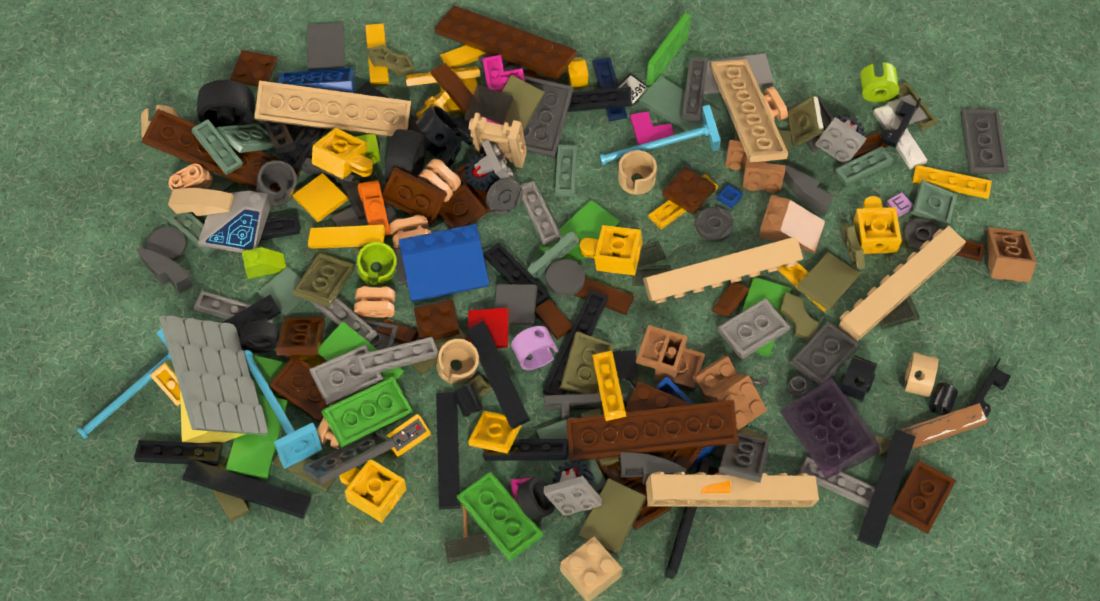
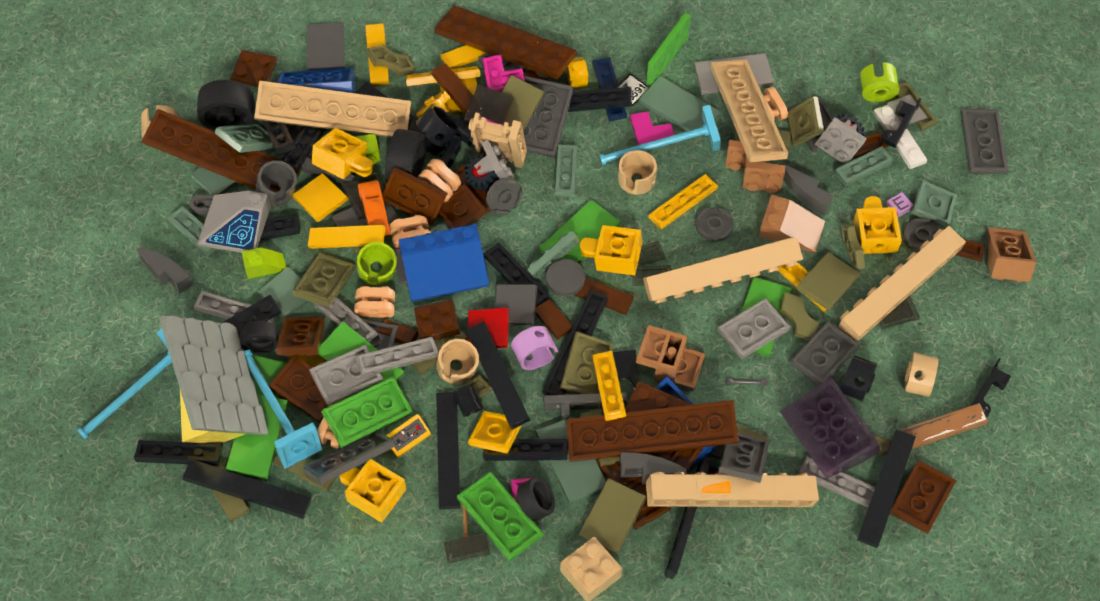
dark grey tile [147,227,187,261] -> none
yellow slope [150,359,181,406] -> none
tan slope [168,188,234,216] -> none
light nougat brick [169,163,213,190] -> none
sand green plate [192,119,243,175] -> none
light grey tile [520,181,562,247] -> none
light grey plate [544,459,602,516] -> none
reddish brown plate [662,167,716,215] -> none
dark grey plate [681,56,708,122] -> none
medium nougat bracket [692,356,767,430] -> none
reddish brown tile [712,282,750,317] -> none
blue tile [716,184,743,208] -> none
dark grey plate [787,376,808,396] -> none
yellow tile [912,165,992,199] -> none
black piece [928,383,958,416] -> none

